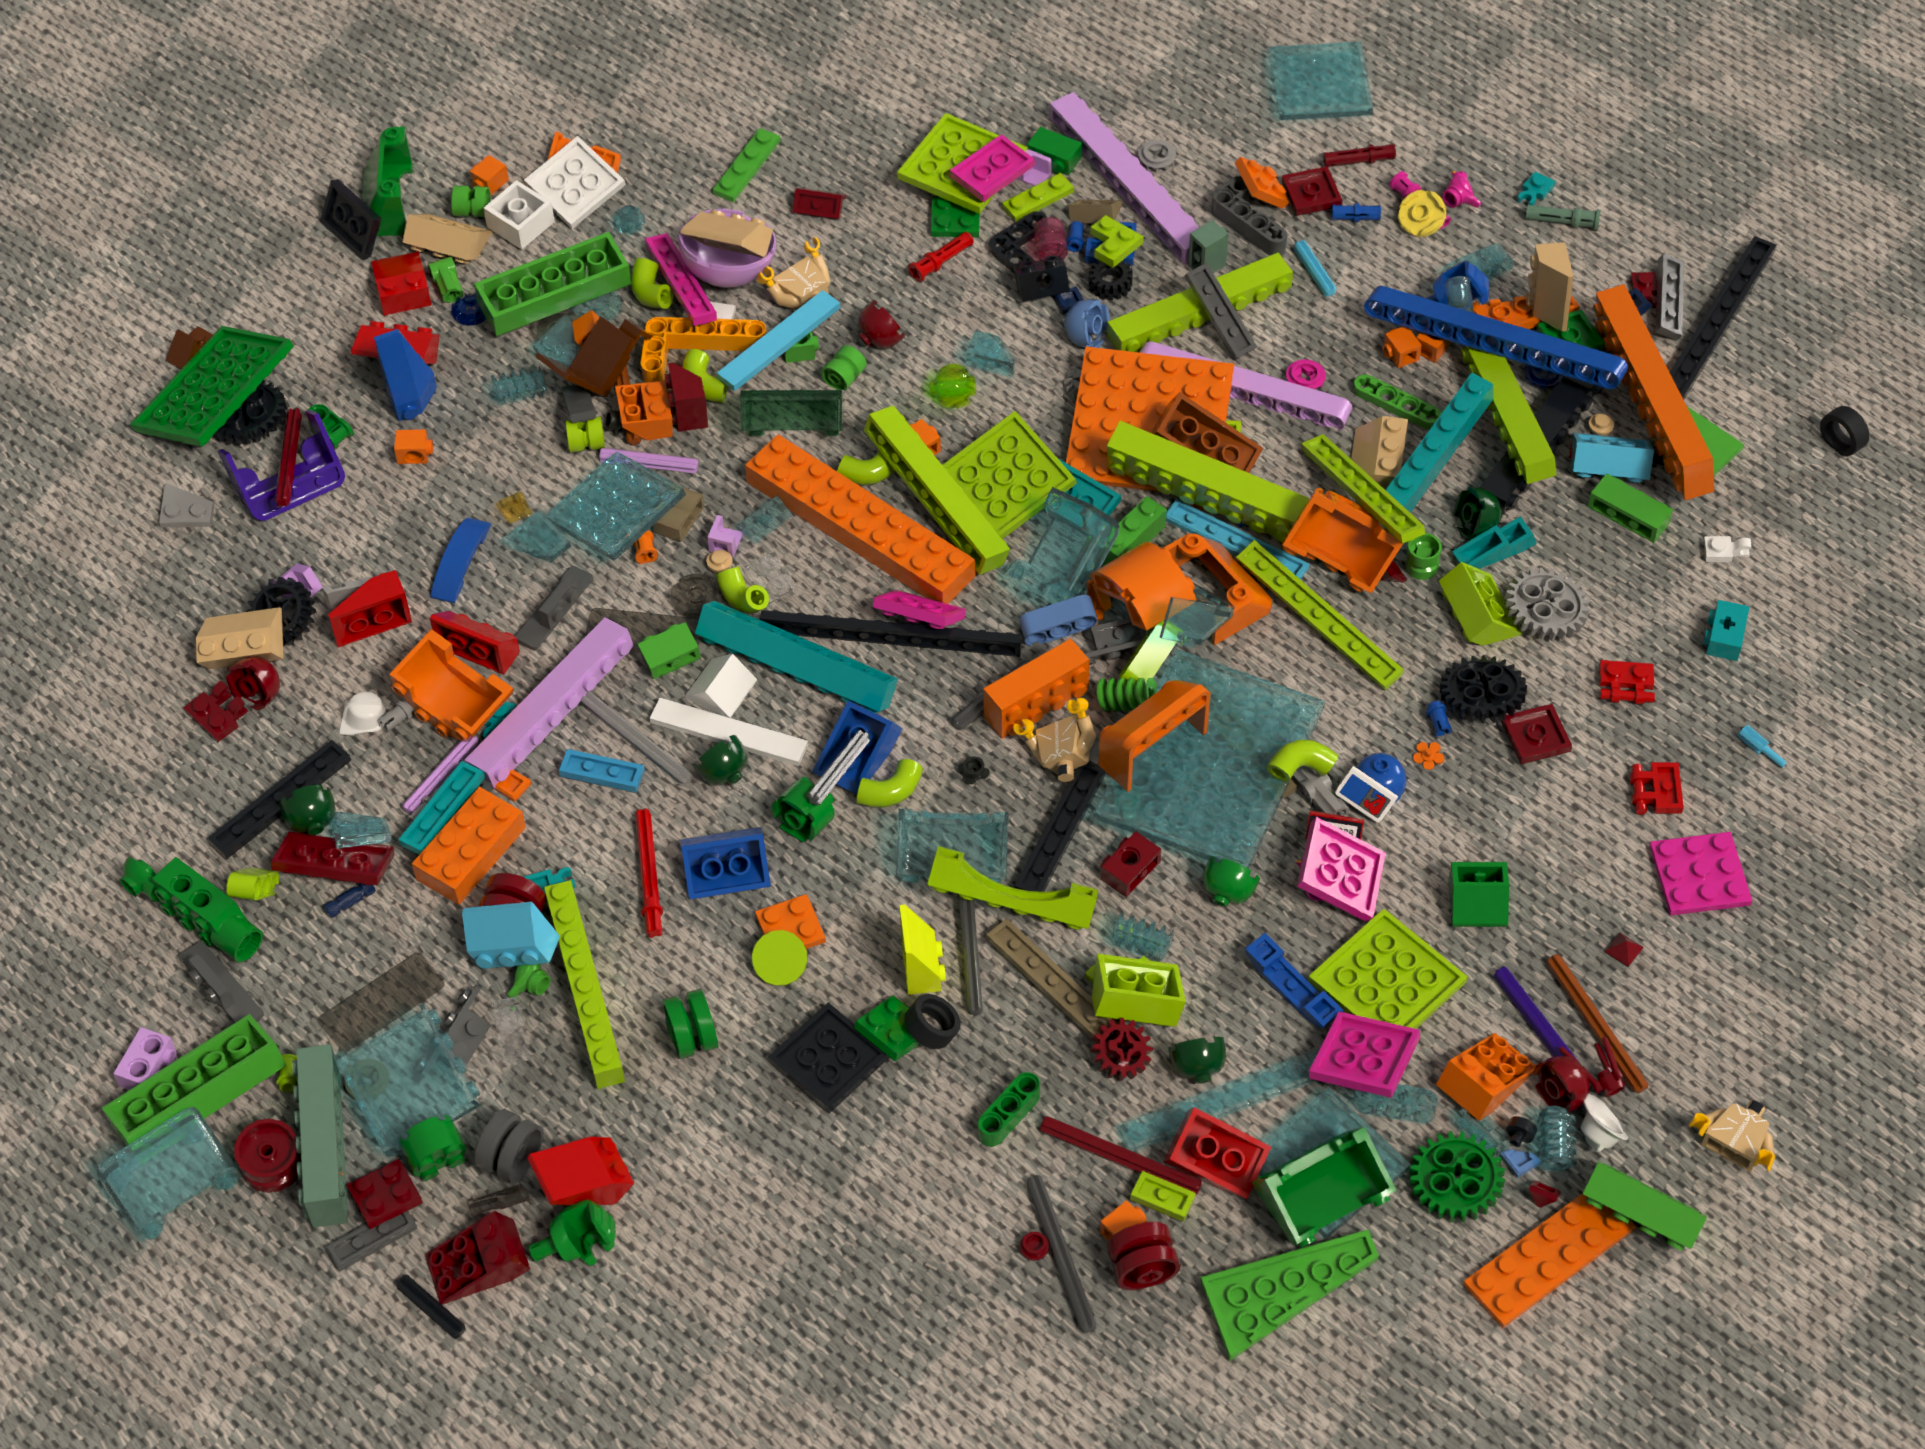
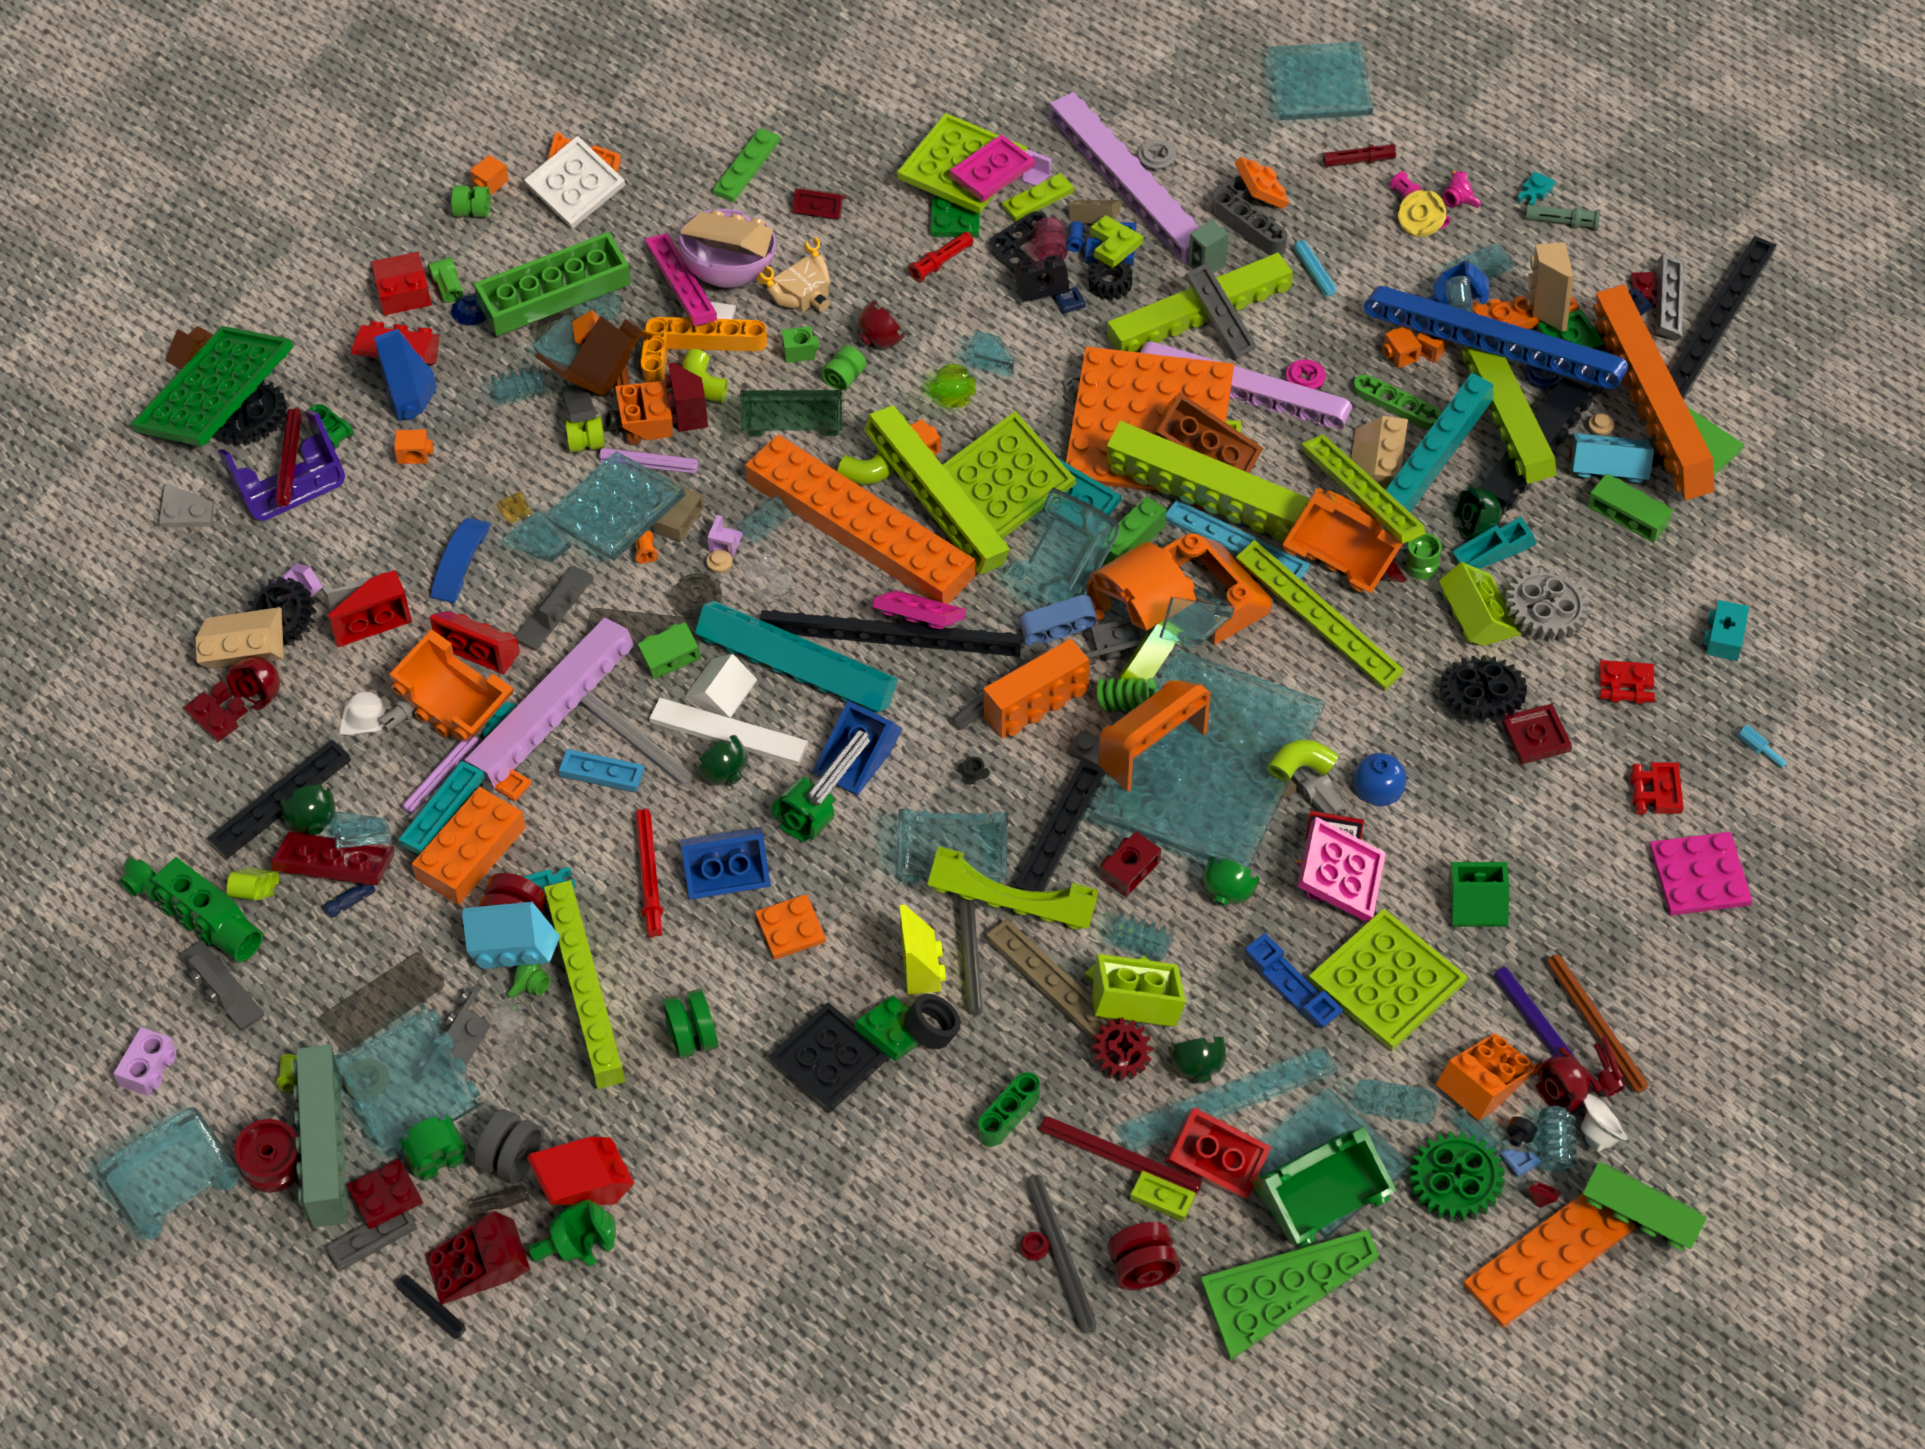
bright green brick [102,1014,286,1161] -> none
black plate [320,179,382,260] -> none
green windscreen [362,127,413,236] -> none
tan slope [403,214,493,264] -> none
white brick [484,180,555,250] -> none
clear light blue gear [614,205,645,235] -> none
lime cylinder [631,258,673,309] -> none
lime cylinder [715,567,769,614] -> none
medium azure tile [717,290,840,391] -> none
lime tile [752,930,808,986] -> none
lime cylinder [857,759,923,807] -> none
tan torso [1013,698,1096,782] -> none
green brick [1027,127,1082,176] -> none
medium blue cylinder [1064,299,1110,348] -> none
orange brick [1100,1200,1147,1241] -> none
dark red plate [1282,166,1343,216] -> none
dark pink plate [1309,1012,1420,1098] -> none
blue pin [1332,203,1381,222] -> none
slope [1335,766,1398,823] -> none
orange plant [1413,742,1444,770] -> none
blue pin [1426,701,1452,736] -> none
dark red slope [1605,933,1644,967] -> none
tan torso [1688,1100,1775,1172] -> none
white plate [1704,536,1751,562] -> none
black tyre [1820,406,1870,457] -> none

